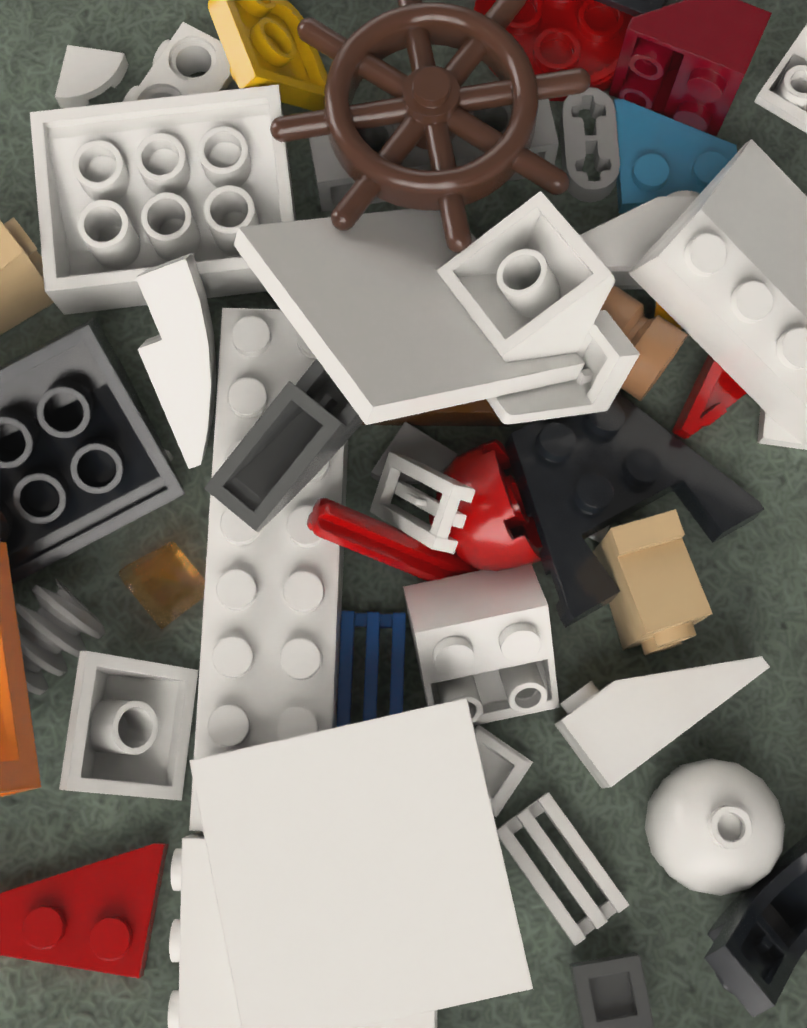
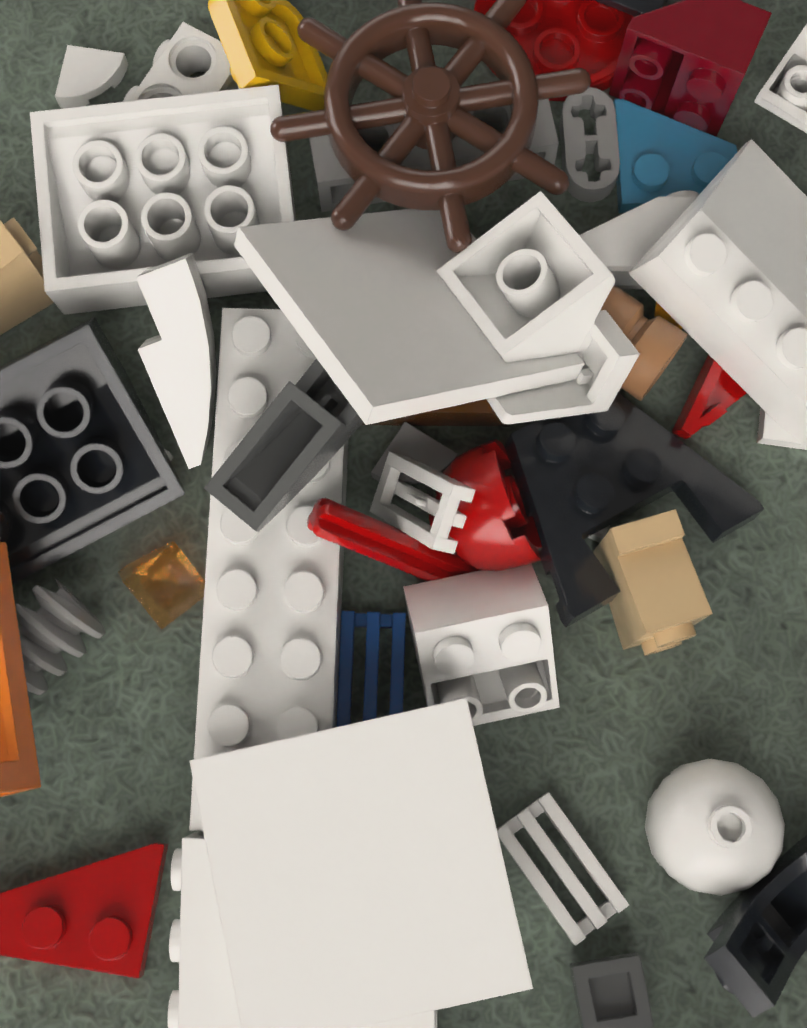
white slope [59,651,198,801] -> none
white tile [474,725,533,818] -> none
white slope [554,656,770,788] -> none

